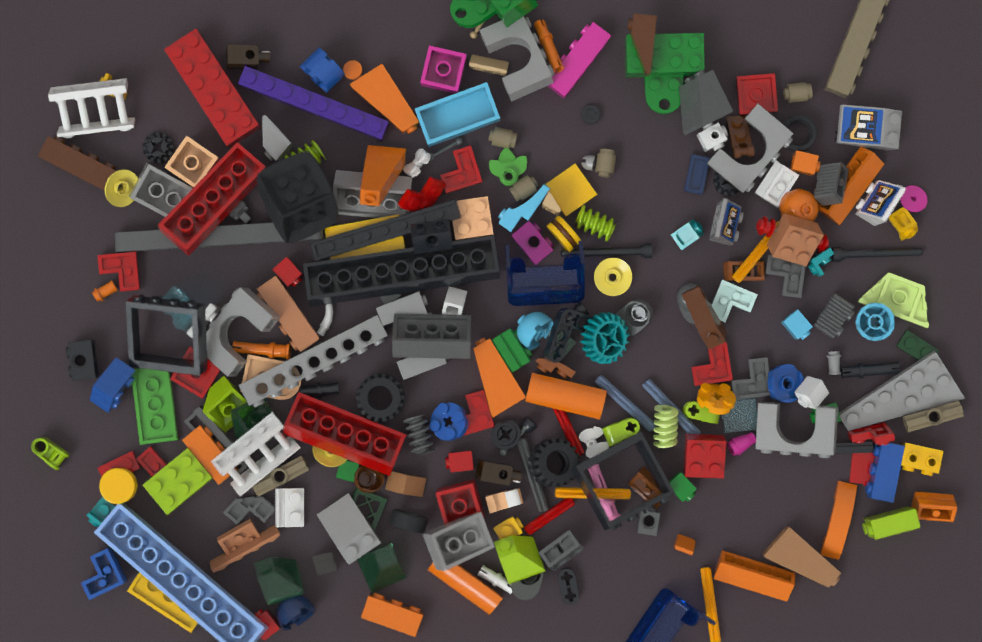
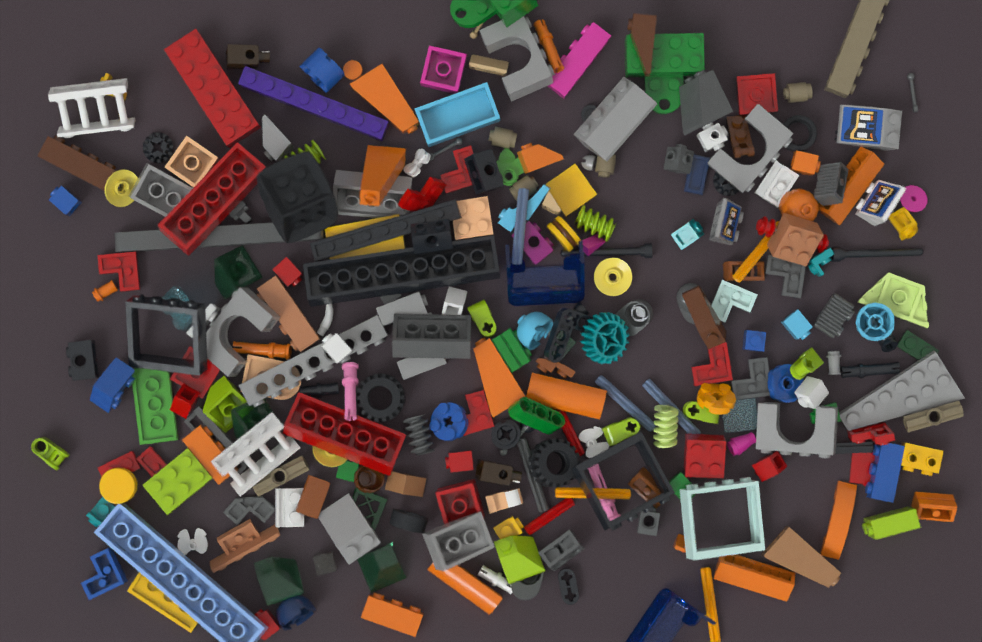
none -> blue brick [49,186,82,216]
none -> red brick [170,384,200,419]
none -> white piece [177,528,208,555]
none -> clear green slope [214,245,263,300]
none -> dark orange slope [296,475,330,519]
none -> white brick [321,333,352,364]
none -> bright pink pin [342,362,359,421]
none -> black brick [464,149,504,195]
none -> lime piece [467,299,497,337]
none -> green beam [508,397,565,435]
none -> sand blue axle [511,188,529,265]
none -> orange slope [517,143,564,174]
none -> light grey slope [574,77,657,162]
none -> dark pink piece [580,234,606,256]
none -> dark grey brick [663,144,694,174]
none -> light aqua window [680,477,765,560]
none -> blue brick [742,330,766,352]
none -> red brick [752,451,788,482]
none -> lime piece [790,347,824,380]
none -> black bush [878,334,898,352]
none -> dark grey hinge [907,73,918,112]

